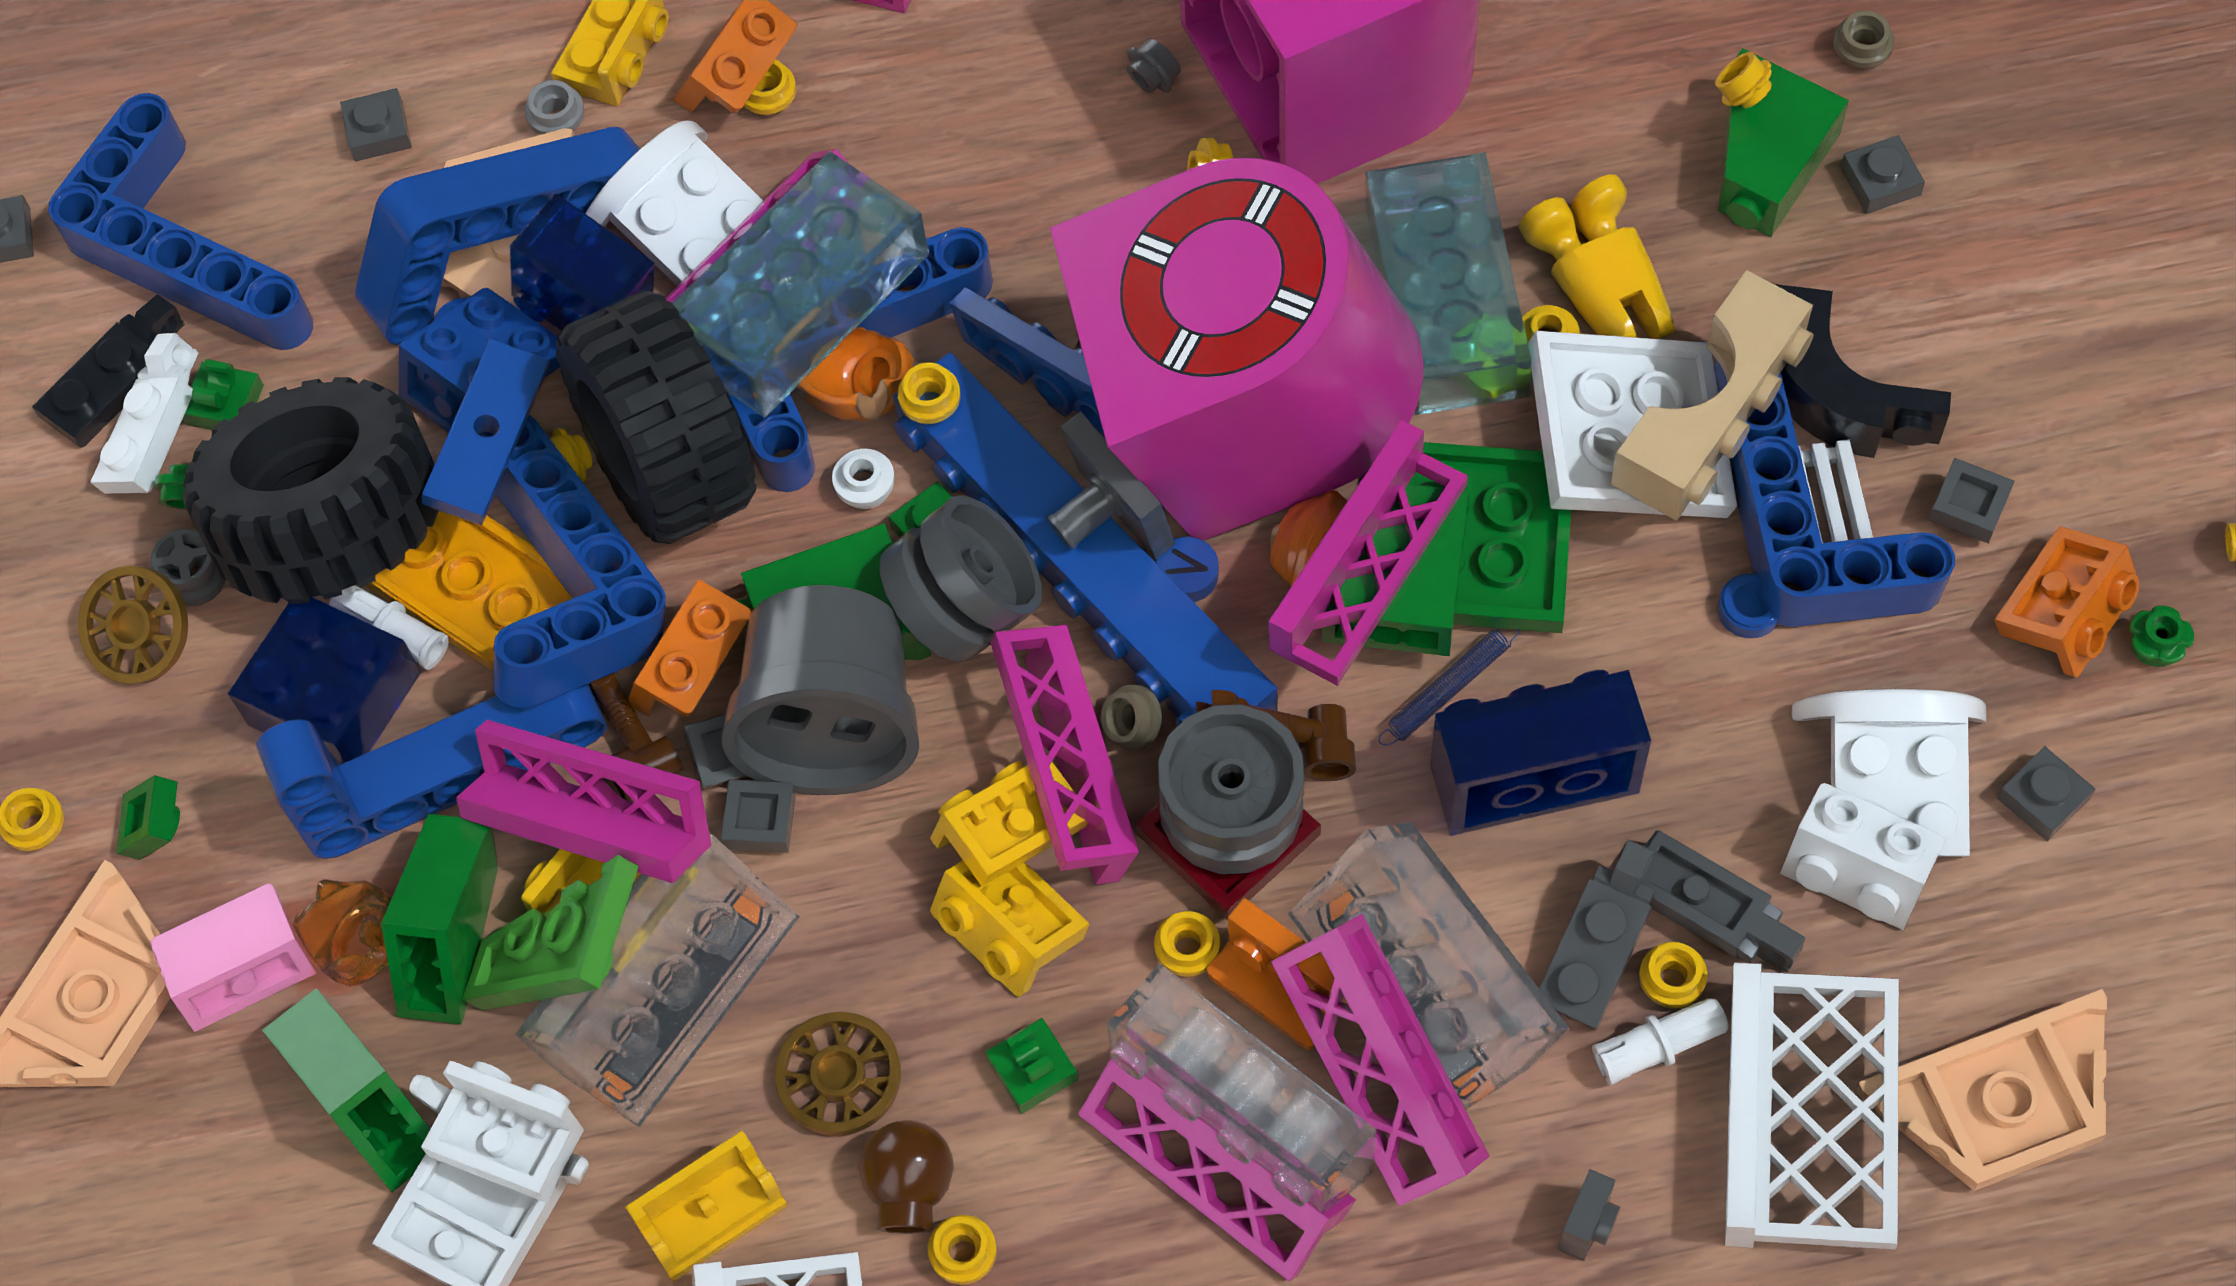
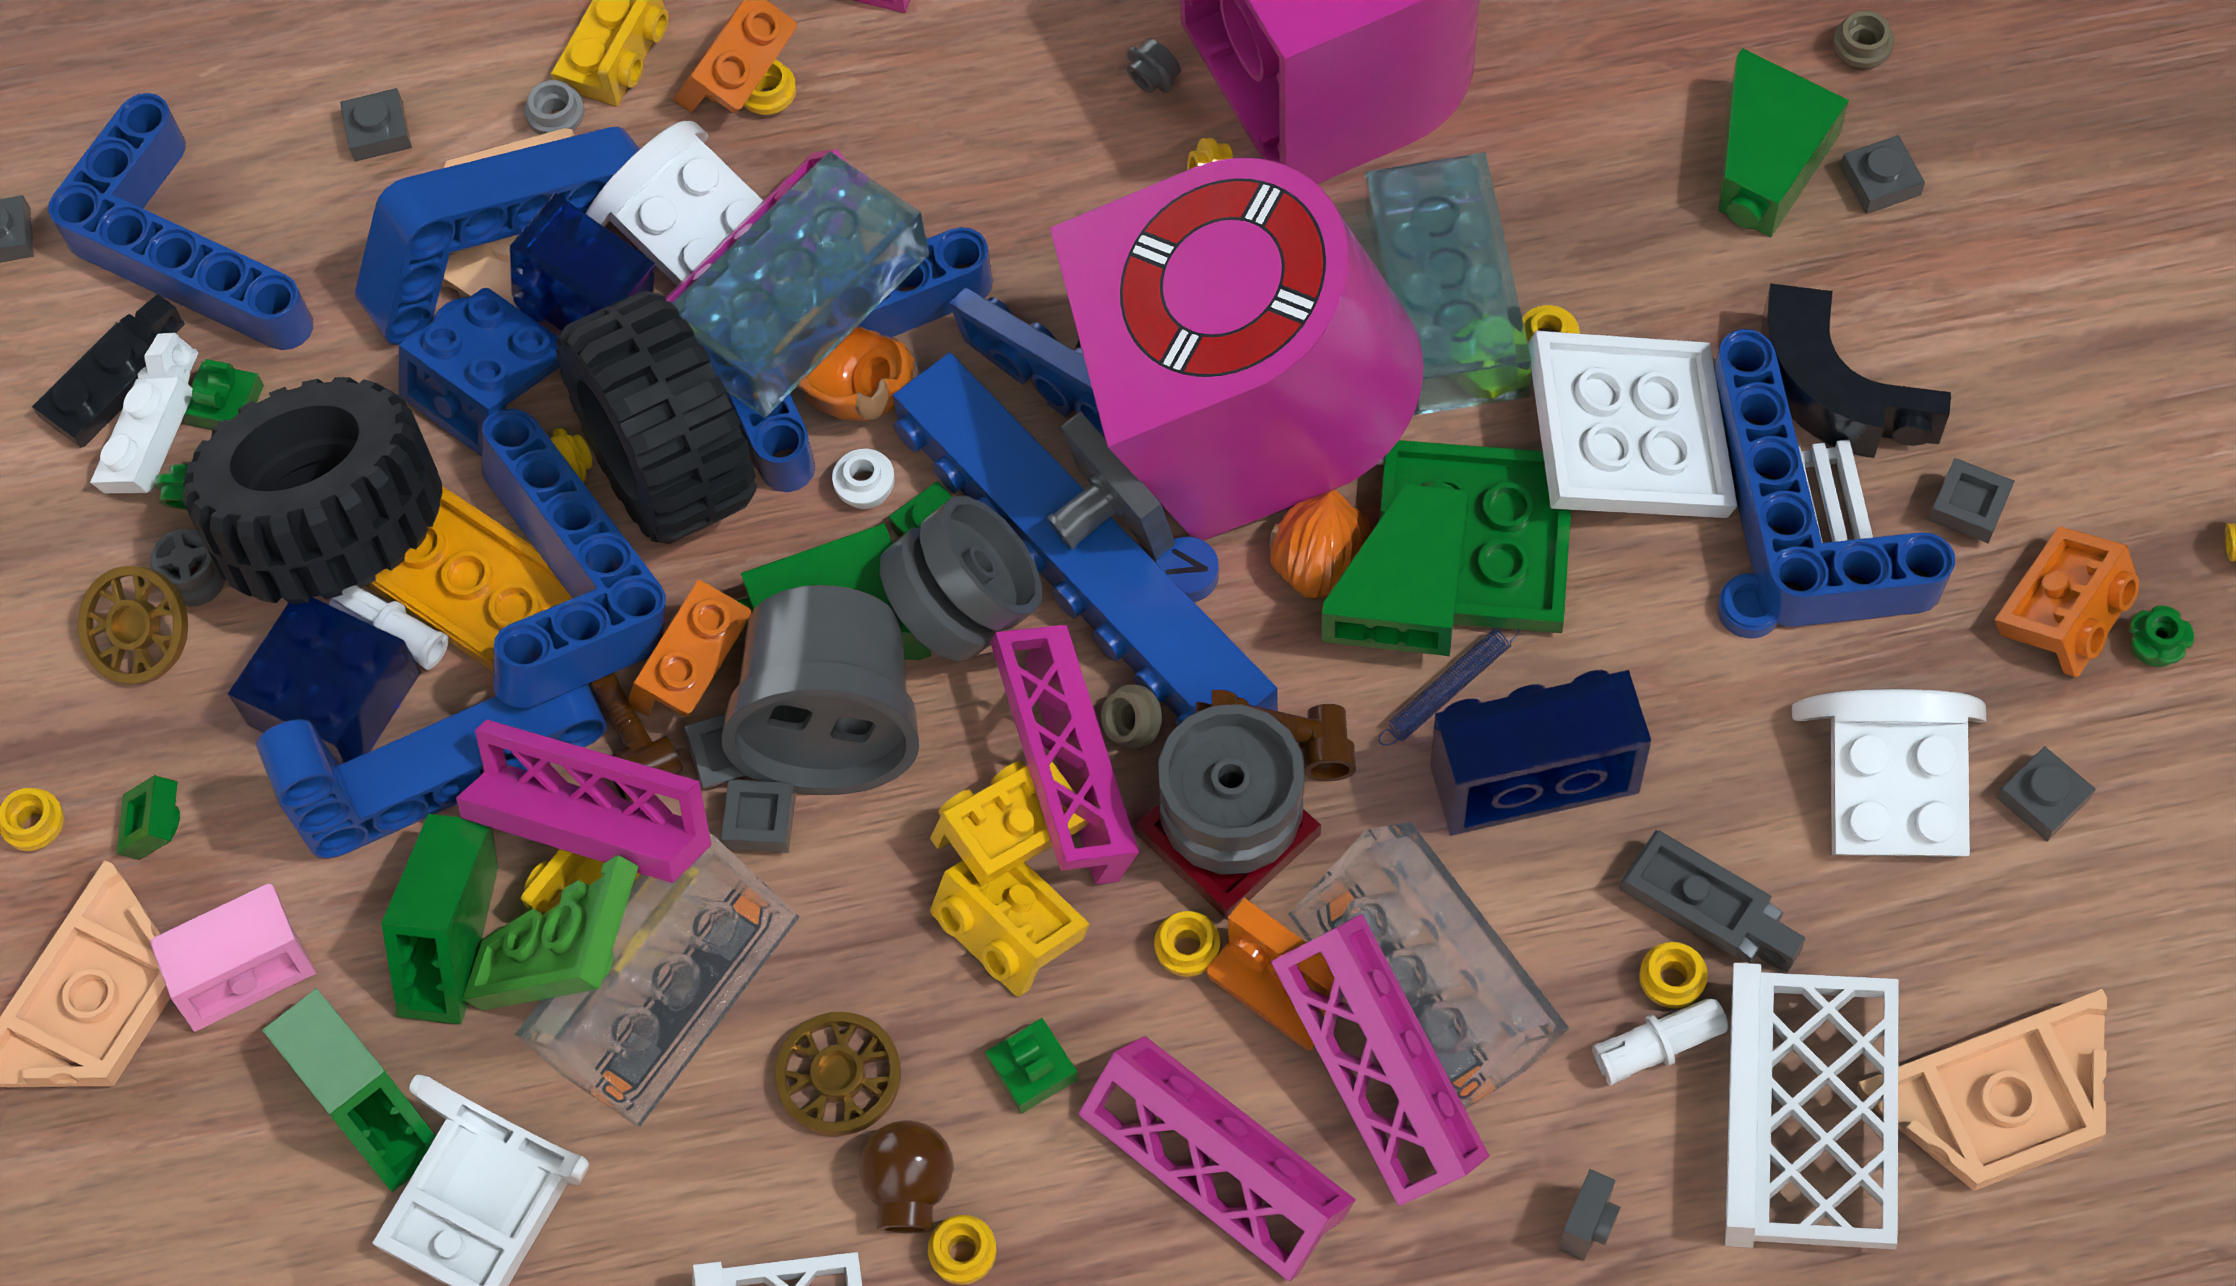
clear orange piece [293,879,392,987] -> none
blue tile [421,338,549,525] -> none
white bracket [421,1061,584,1203] -> none
yellow hinge [625,1130,788,1282] -> none
yellow plate [898,362,961,424] -> none
clear slope [1106,963,1376,1213] -> none
dark pink fence [1269,420,1468,686] -> none
yellow piece [1518,174,1675,339] -> none
dark grey hinge [1534,840,1655,1030] -> none
tan arch [1610,270,1814,521] -> none
yellow plate [1715,52,1772,108] -> none
white bracket [1780,783,1944,930] -> none

